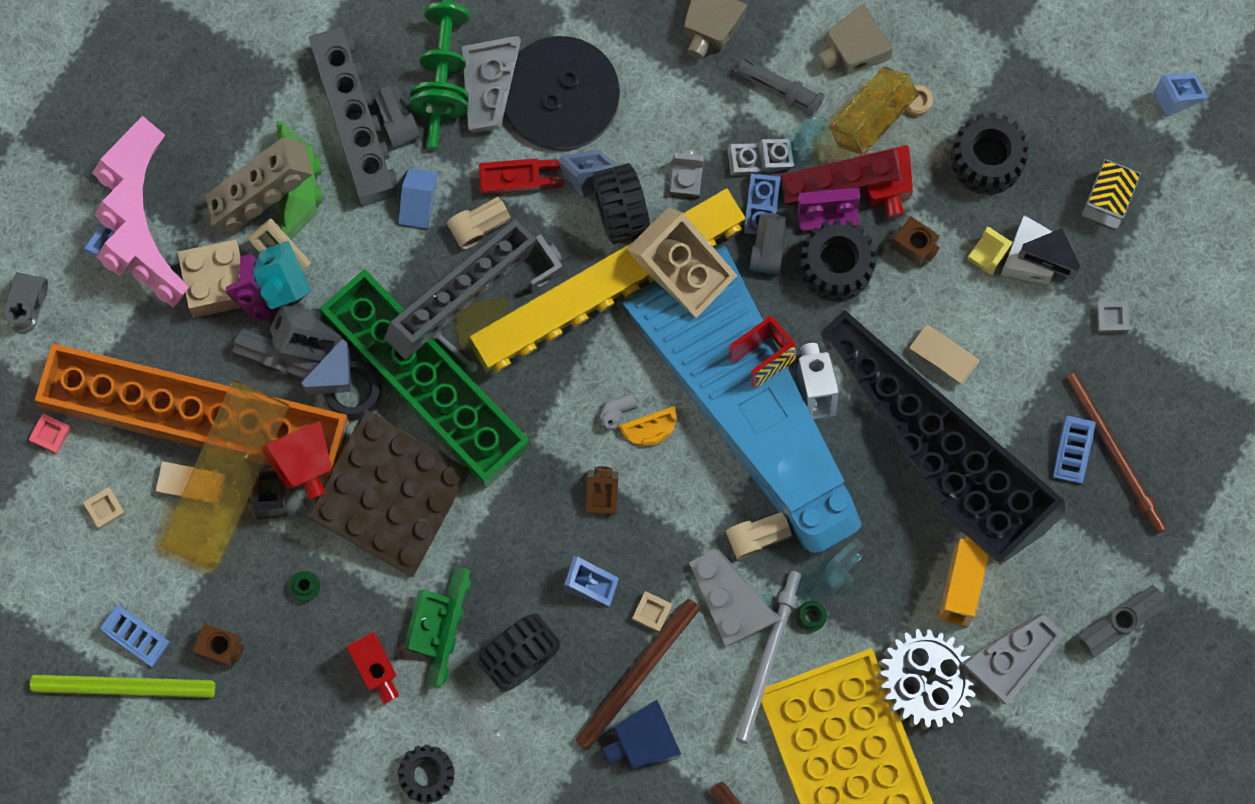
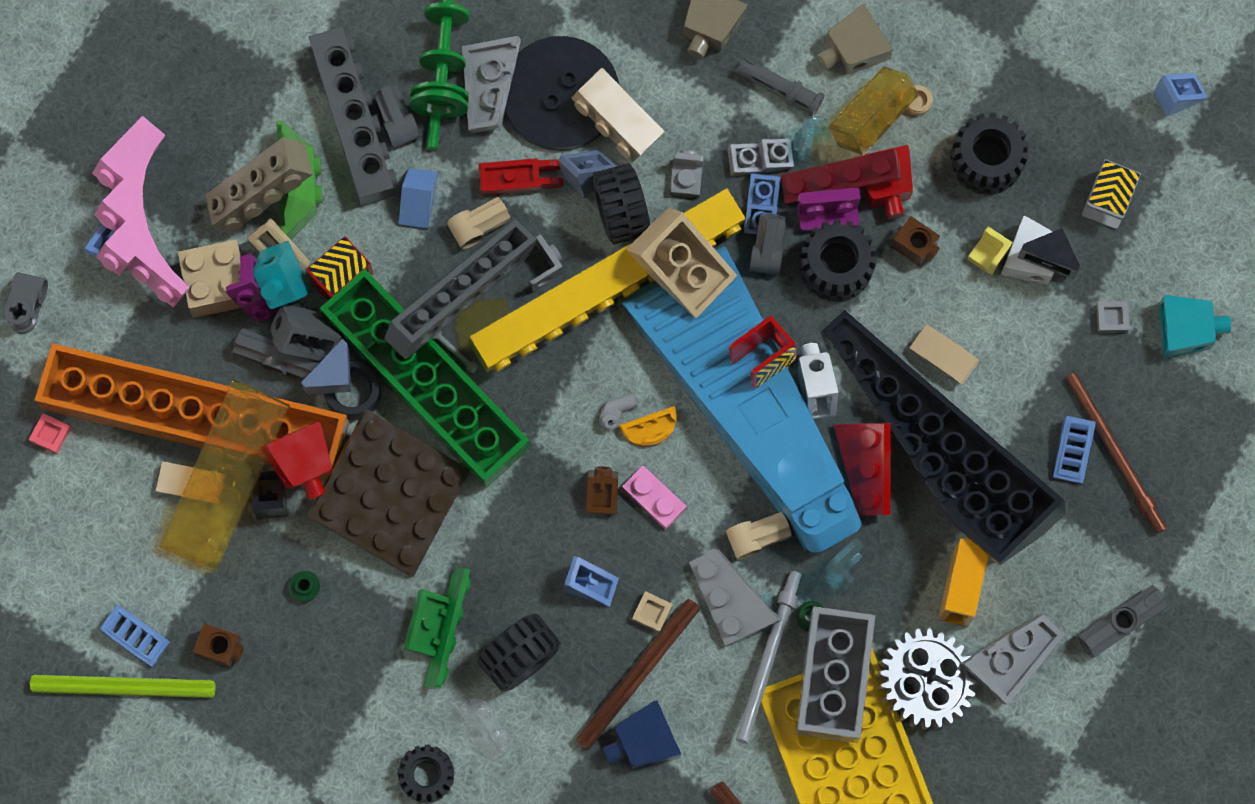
tan tile [83,487,126,530] -> none
red torso [346,632,400,704] -> none
none -> piece [307,236,373,301]
none -> tan brick [572,68,665,162]
none -> bright pink plate [622,466,687,530]
none -> light grey brick [796,607,875,743]
none -> red wing [833,423,891,515]
none -> teal torso [1159,295,1231,358]

